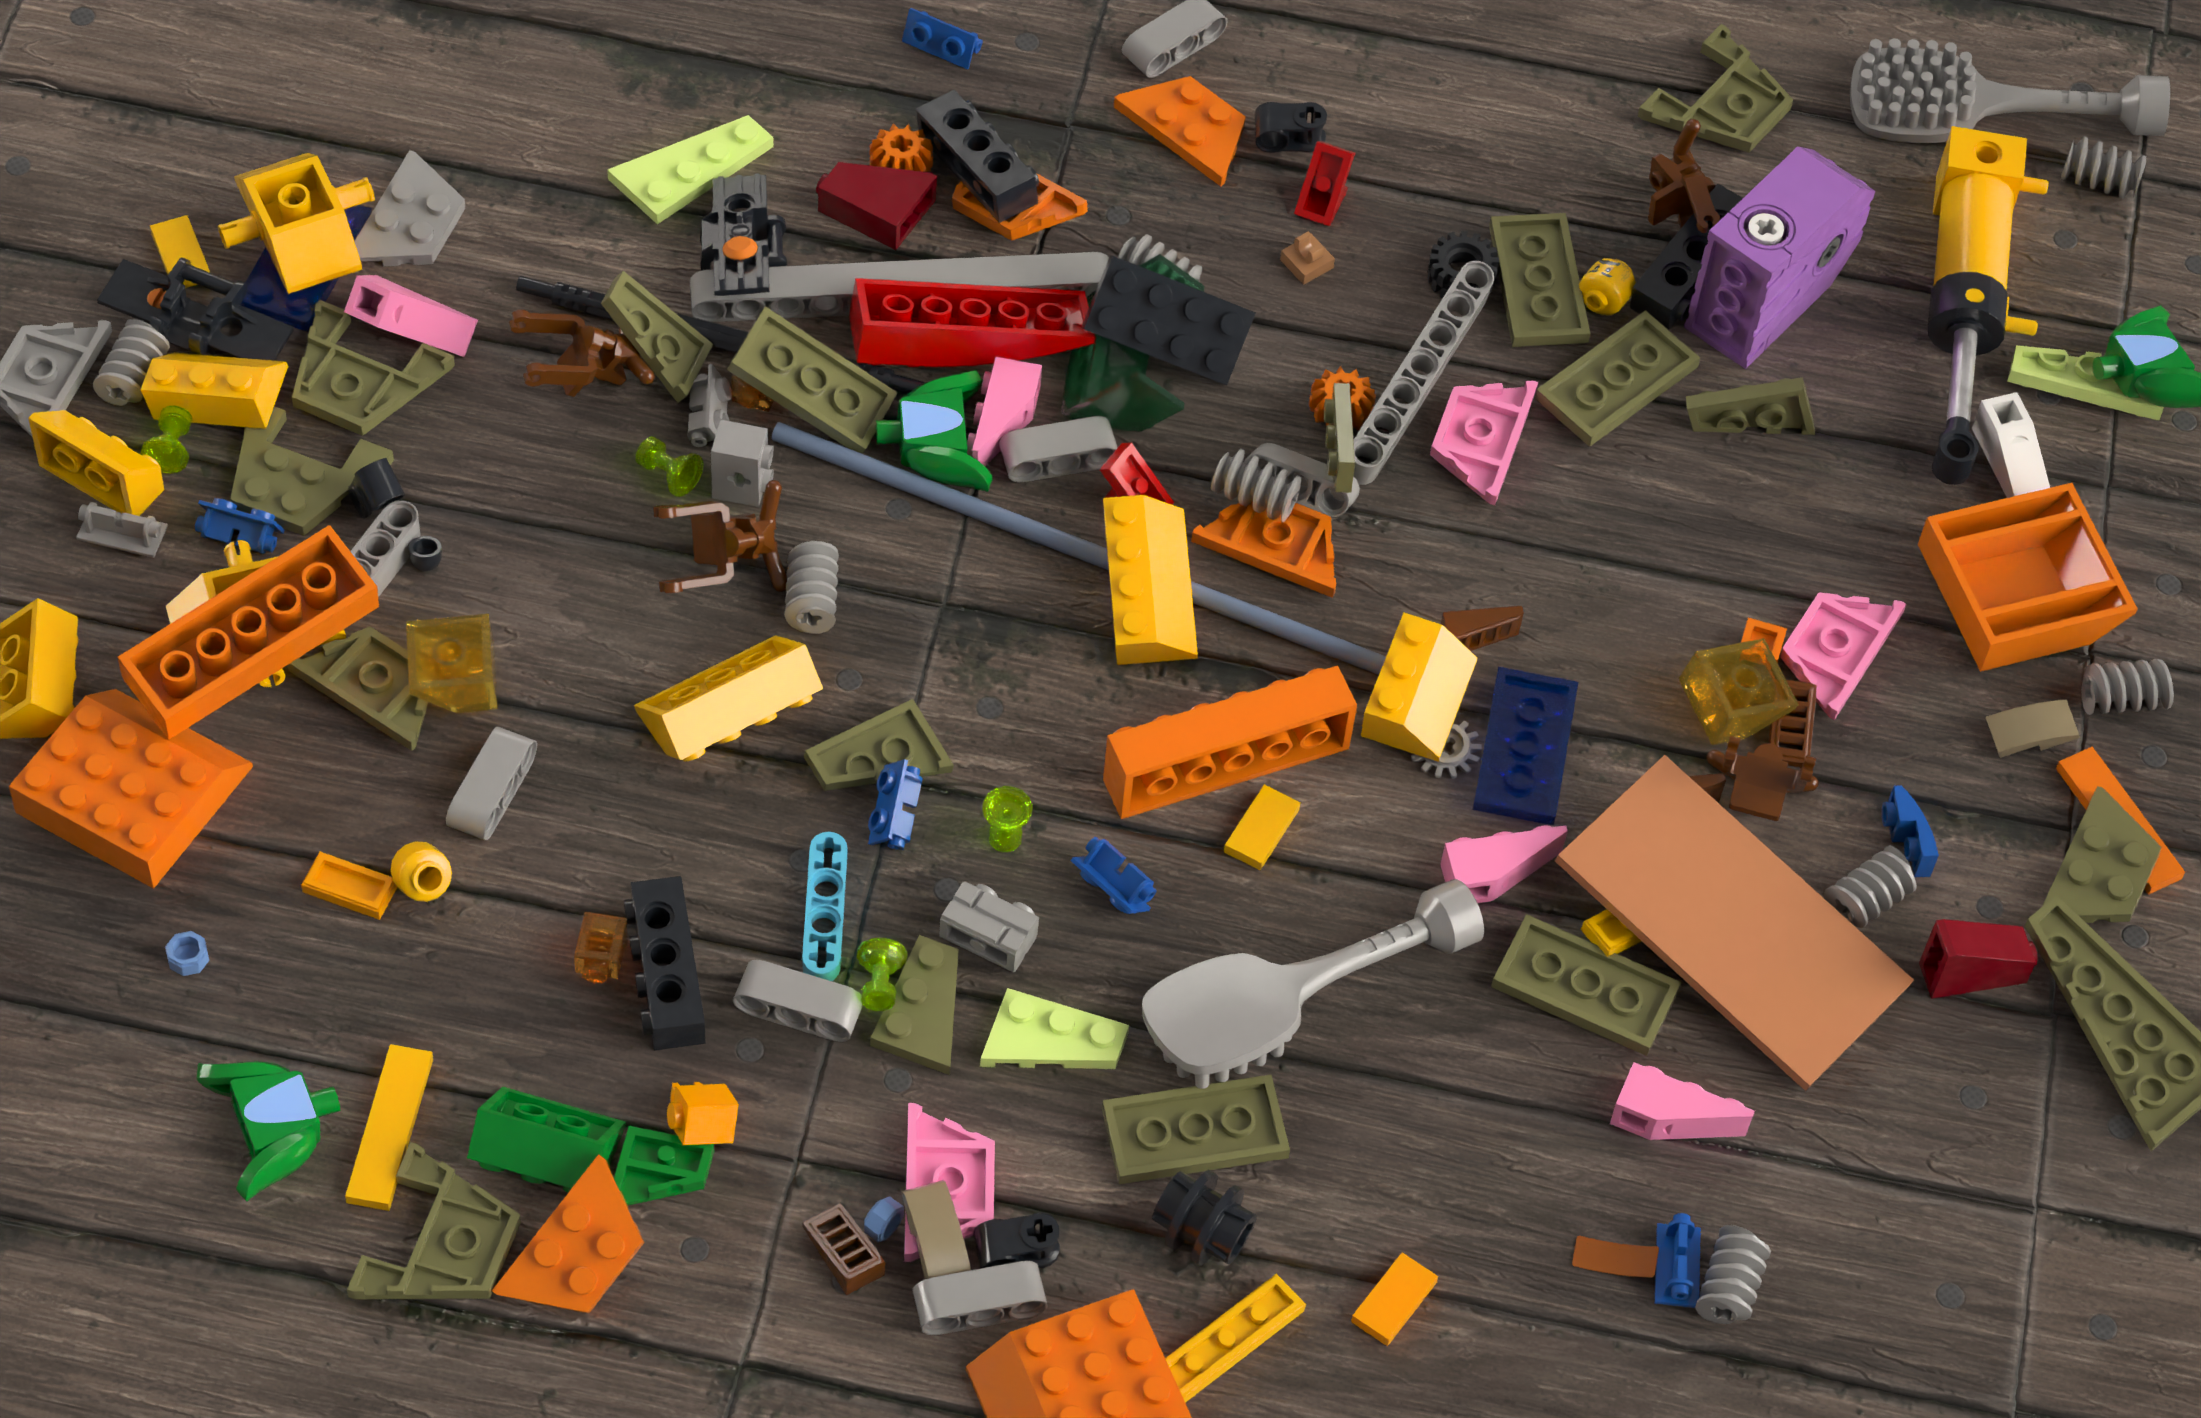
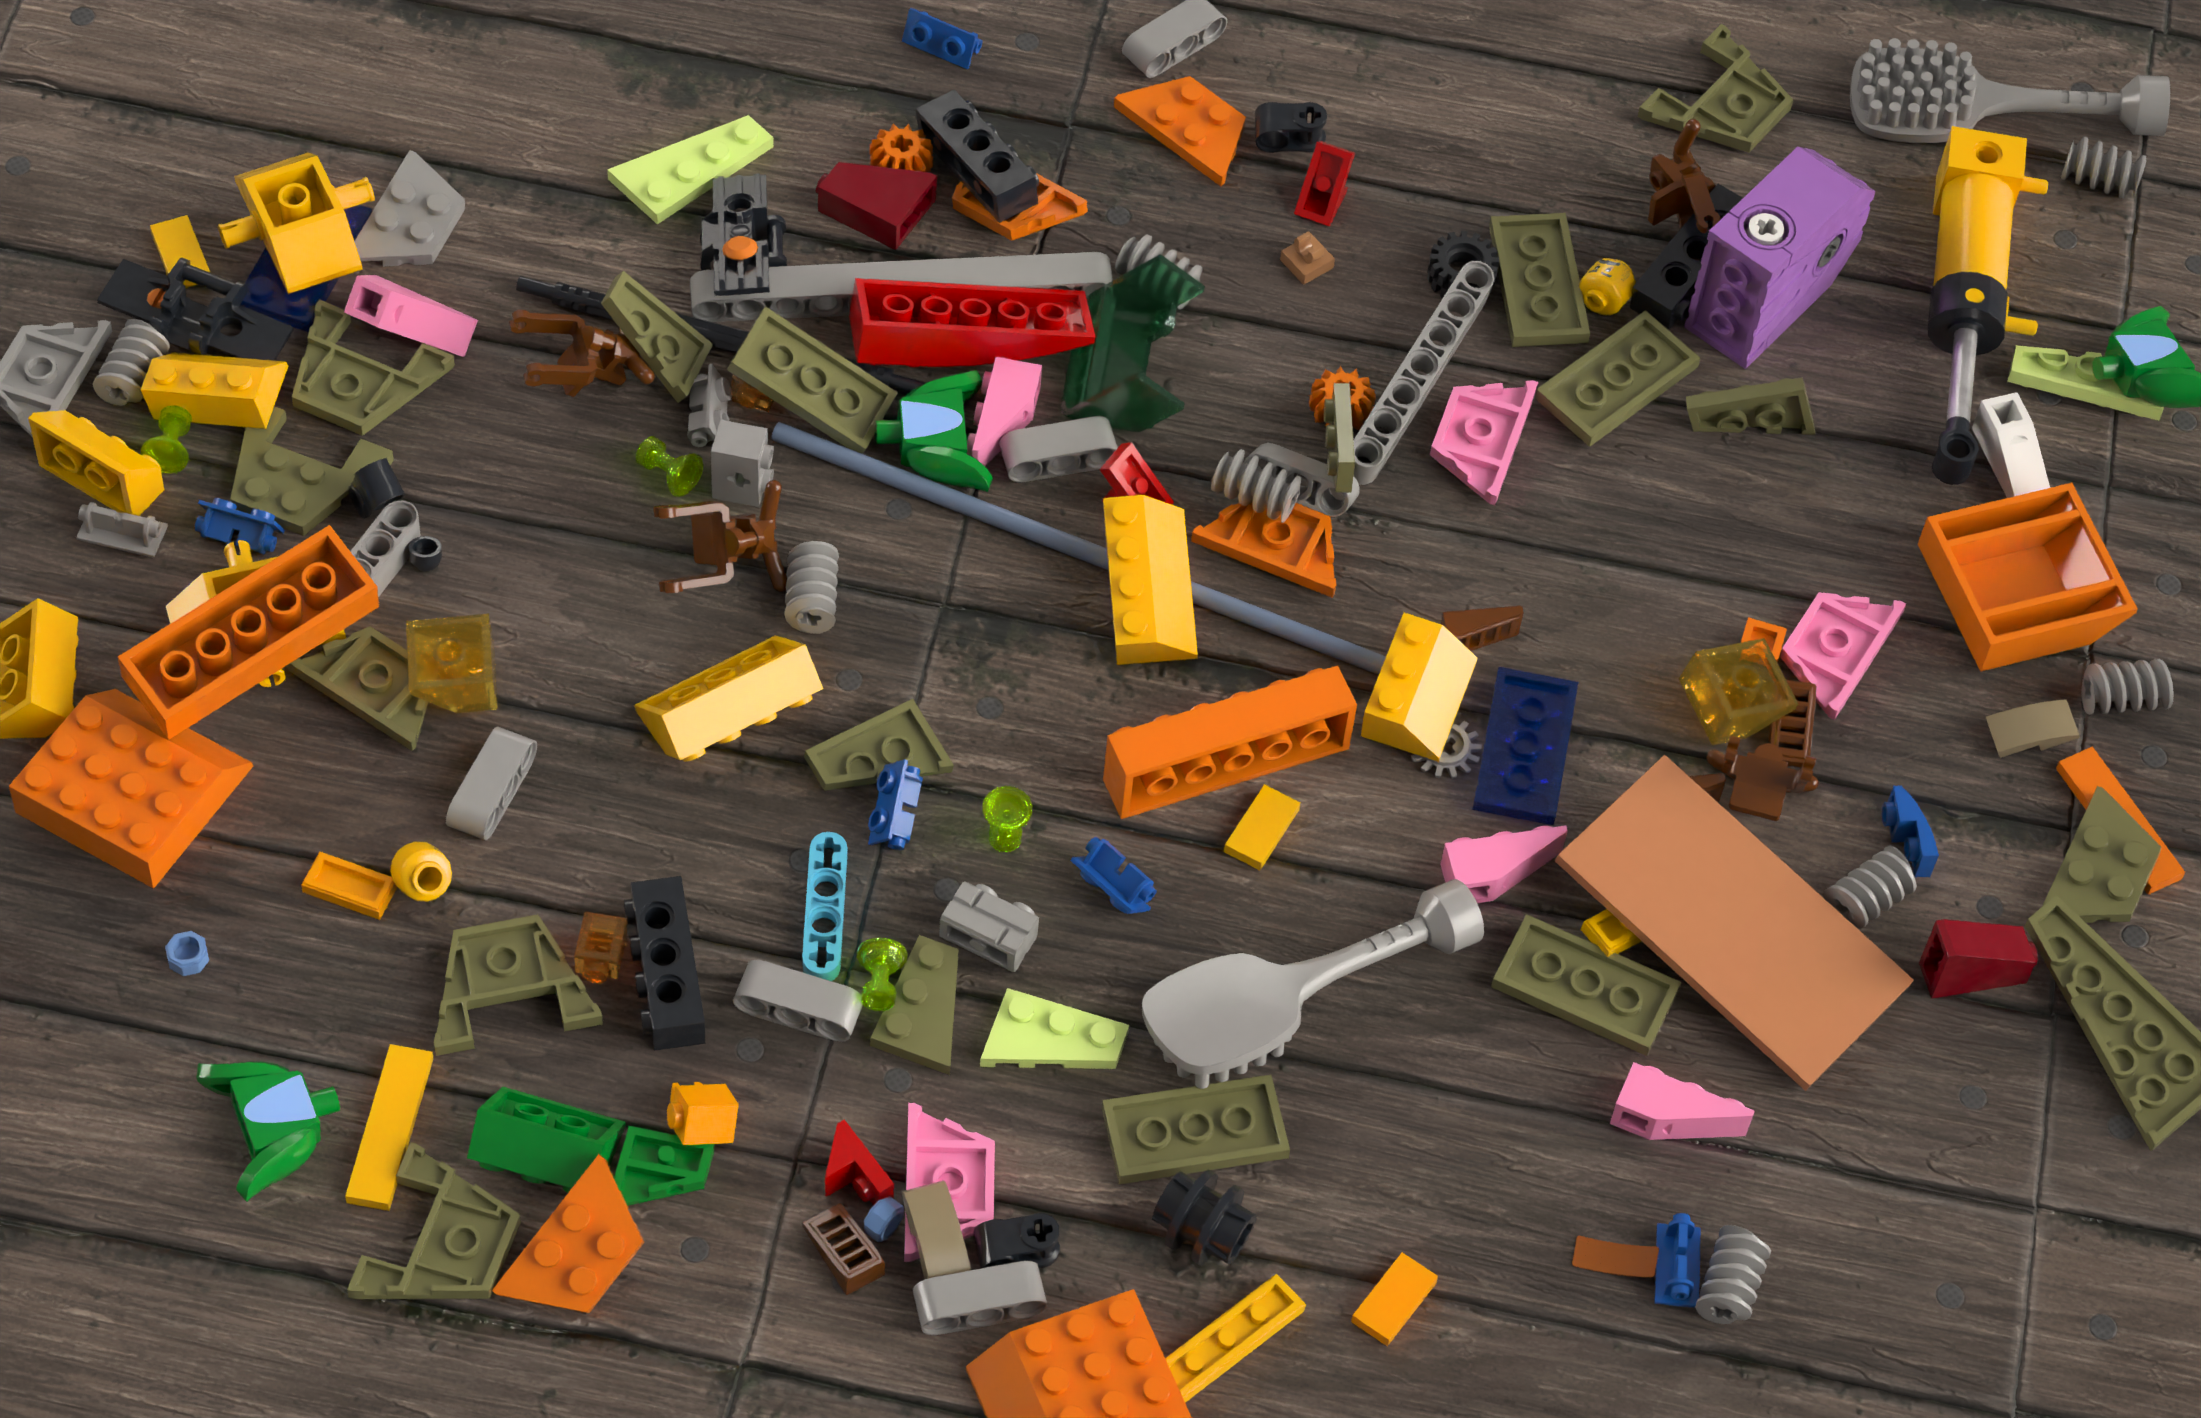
black plate [1081,255,1256,385] -> none
none -> olive wing [434,914,603,1056]
none -> red slope [825,1119,894,1206]

